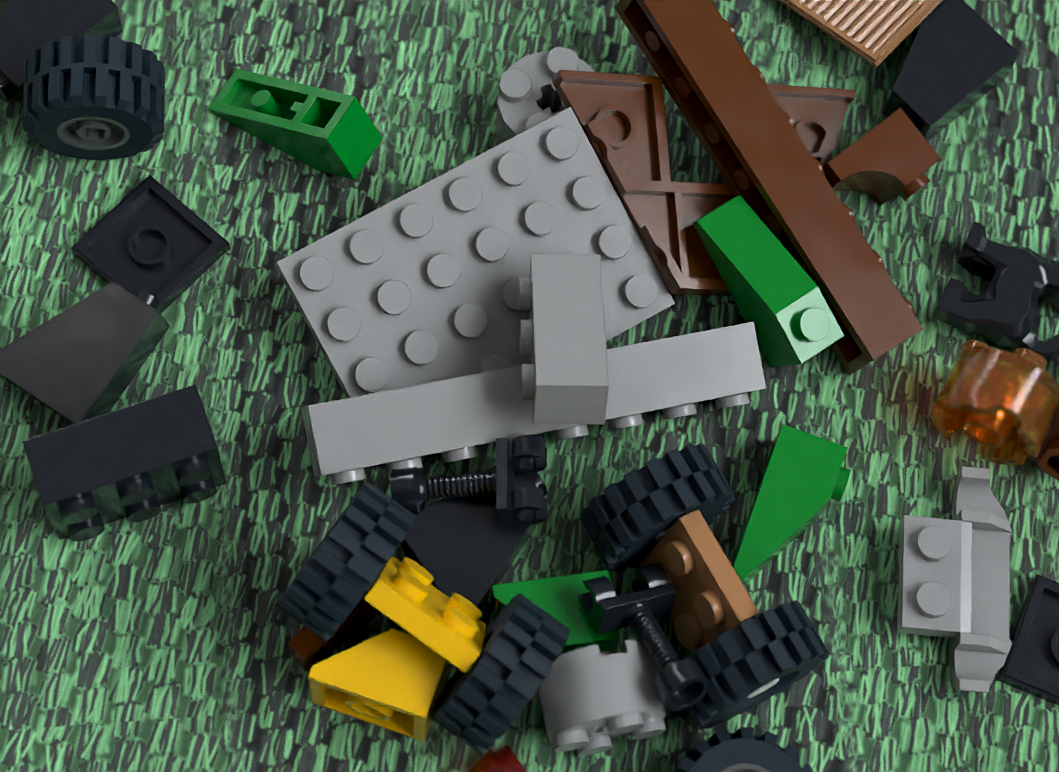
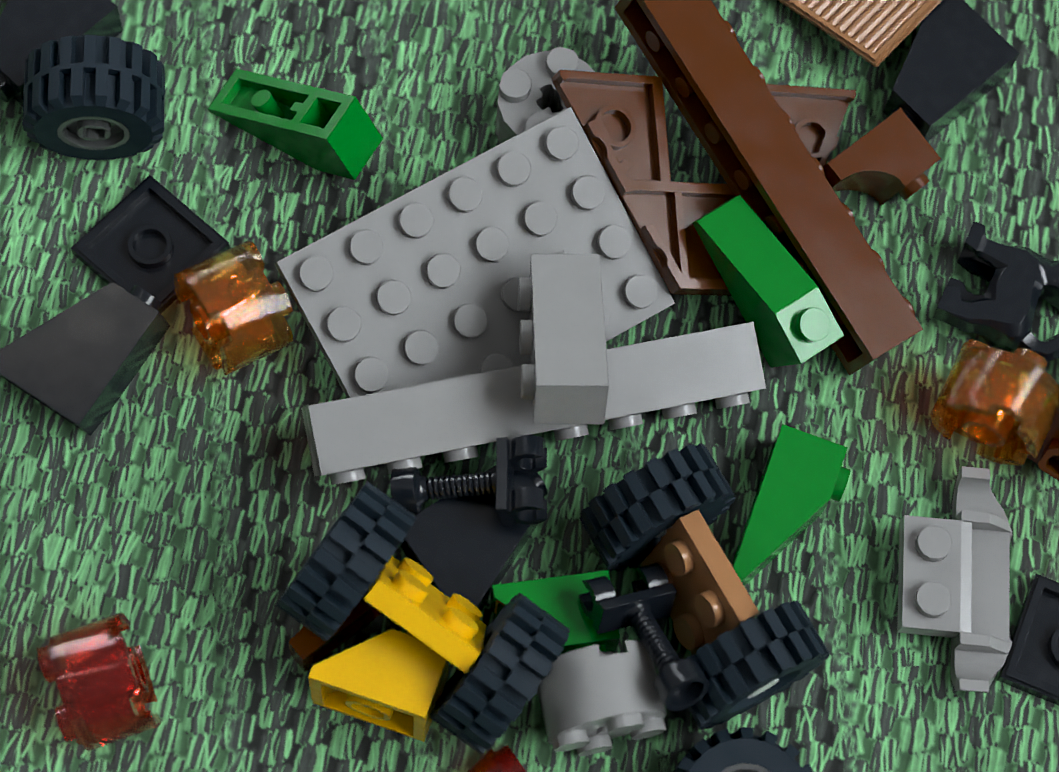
black brick [22,384,226,541] -> none
none -> clear red brick [37,612,161,751]
none -> clear orange brick [174,240,294,375]

